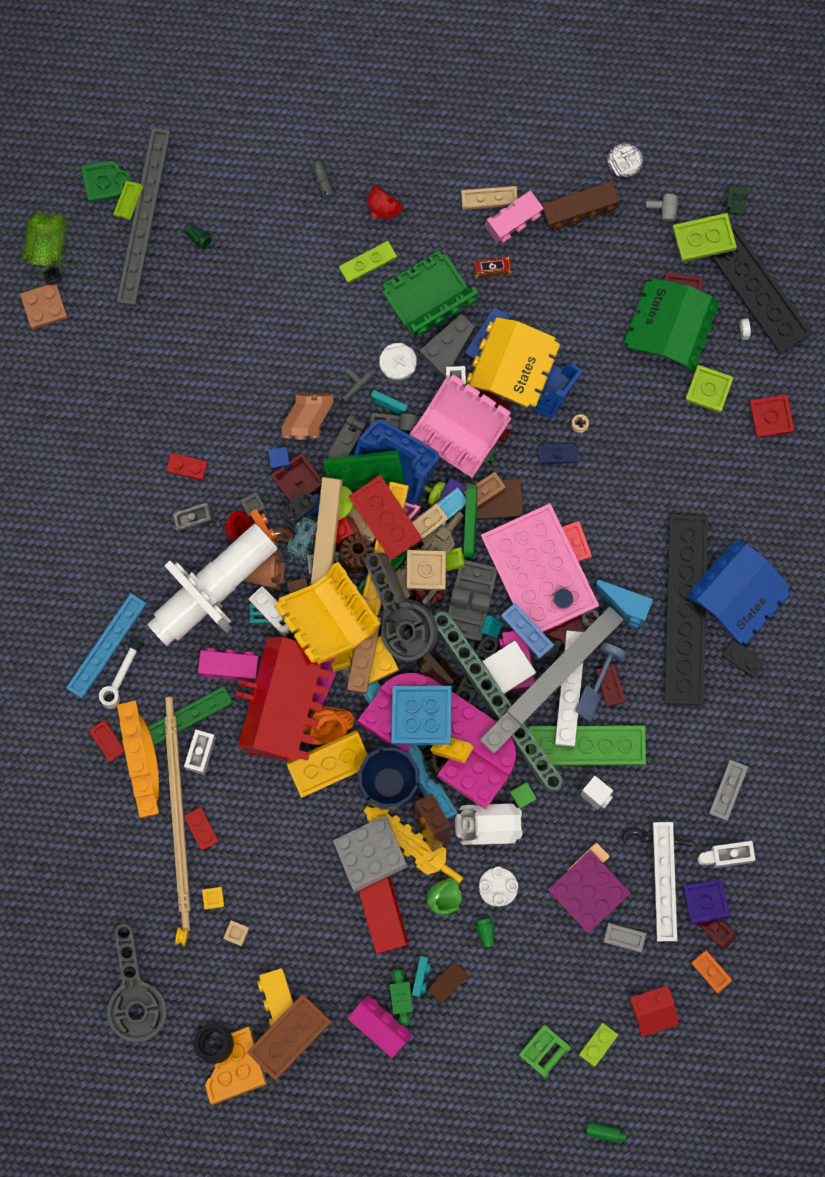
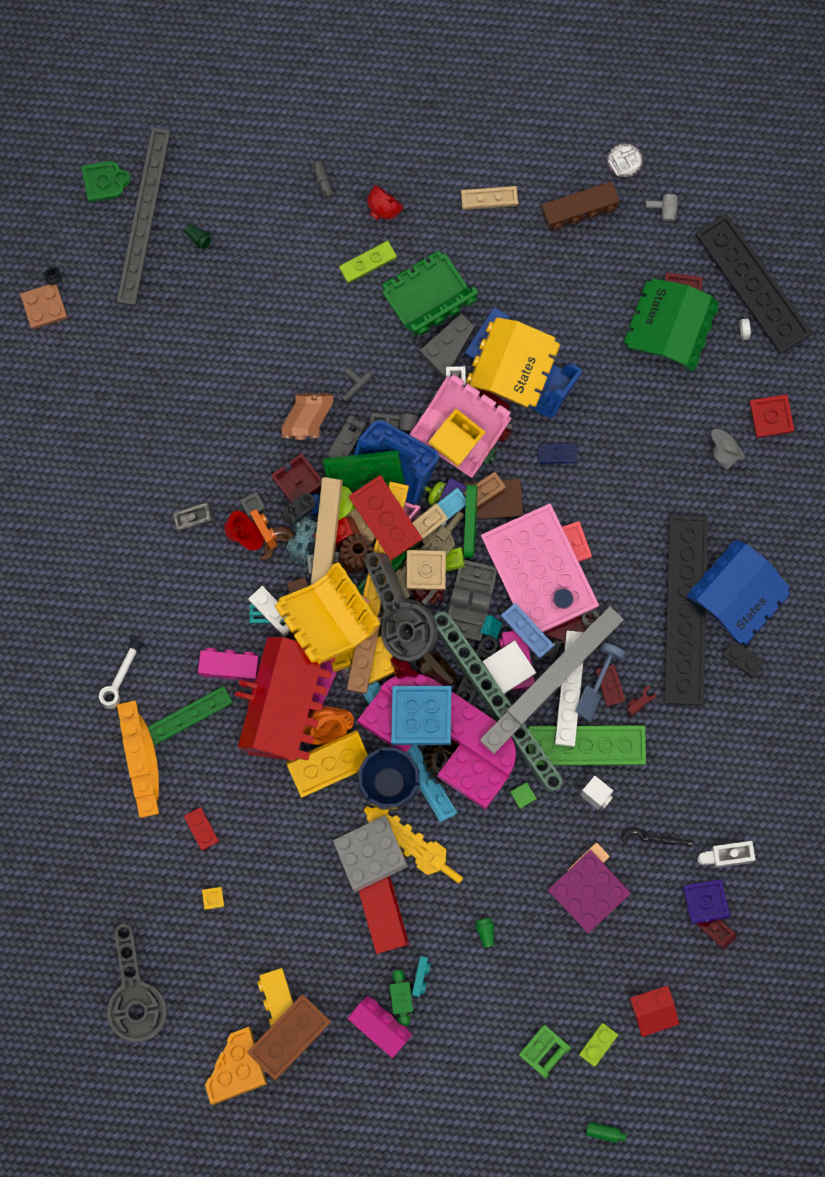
clear neon green brick [23,213,67,266] -> none
dark azure tile [66,593,147,700] -> none
red tile [88,720,125,763] -> none
lime tile [113,181,143,220] -> none
white piece [147,523,278,646] -> none
tan axle [165,697,191,931] -> none
red plate [166,453,208,481] -> none
yellow bush [175,927,188,946] -> none
white brick [184,729,216,775] -> none
black tyre [194,1024,234,1064] -> none
tan plate [223,921,249,947] -> none
nougat cone [243,551,285,589] -> none
blue tile [268,447,290,470] -> none
teal tile [371,390,408,415] -> none
white tile [380,343,417,380] -> none
reddish brown brick [414,794,451,852] -> none
bright green hair [427,878,462,916] -> none
reddish brown slope [427,962,469,1004] -> none
yellow plate [430,737,474,764] -> none
white brick [455,804,522,845] -> none
slope [473,257,512,279] -> none
white dish [479,867,518,907] -> none
bright pink wedge [484,190,544,243] -> none
tan bush [572,414,589,433] -> none
dark azure slope [594,580,653,629] -> none
light grey tile [603,923,646,953] -> none
white plate [653,822,677,941] -> none
lime plate [672,213,737,262] -> none
lime plate [685,365,734,413] -> none
orange plate [691,950,732,994] -> none
light grey plate [709,760,748,822] -> none
dark green panel [726,186,748,215] -> none
none -> dark red piece [390,657,419,679]
none -> yellow slope [428,409,486,466]
none -> dark red plate [626,686,657,717]
none -> light grey piece [711,429,745,469]

